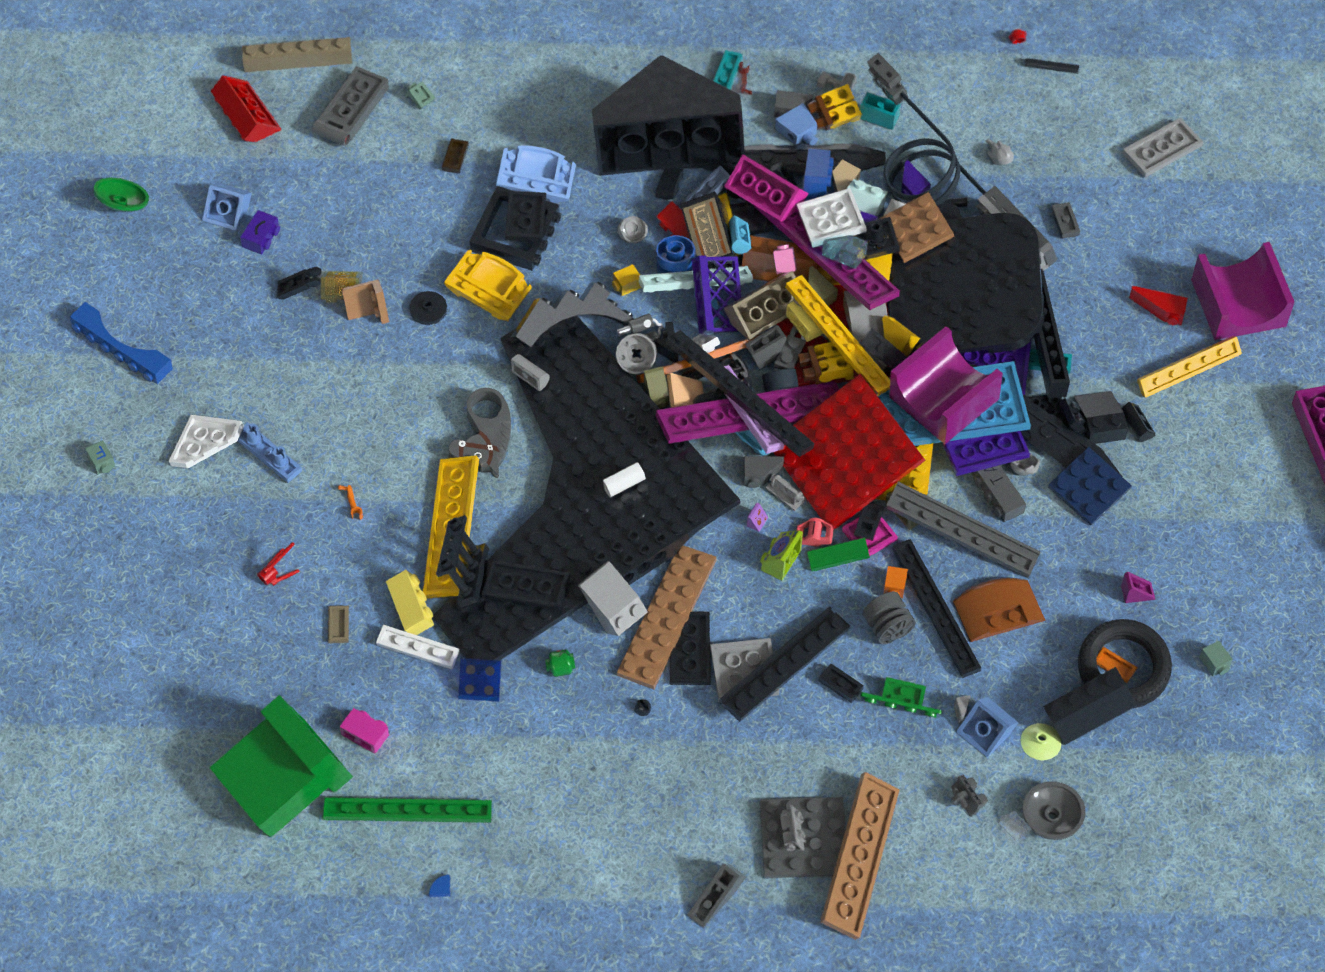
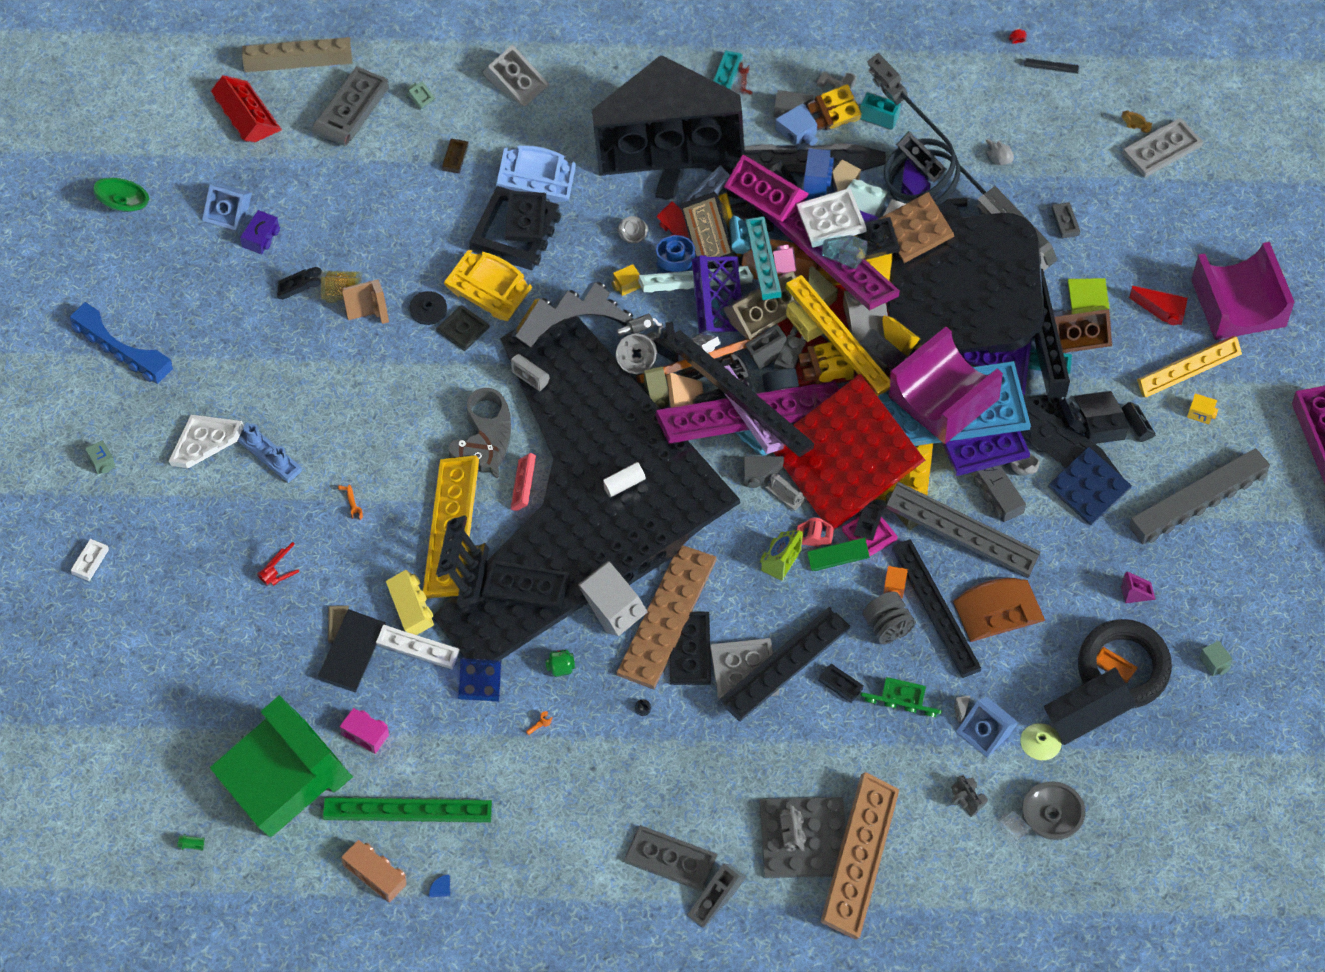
medium lavender slope [747,503,768,532] -> none
none -> white plate [71,539,109,581]
none -> green pin [178,834,205,851]
none -> black tile [318,609,386,692]
none -> nougat brick [341,840,407,903]
none -> pearl dark grey tile [436,305,490,351]
none -> light grey slope [482,44,549,107]
none -> coral tile [511,453,536,511]
none -> orange hand [526,711,553,735]
none -> dark grey tile [624,825,718,892]
none -> teal plate [746,217,781,300]
none -> black slope [896,131,947,183]
none -> reddish brown slope [1053,305,1112,353]
none -> lime tile [1067,278,1109,310]
none -> pearl gold piece [1121,110,1152,133]
none -> dark grey brick [1129,448,1270,544]
none -> yellow brick [1187,393,1218,424]

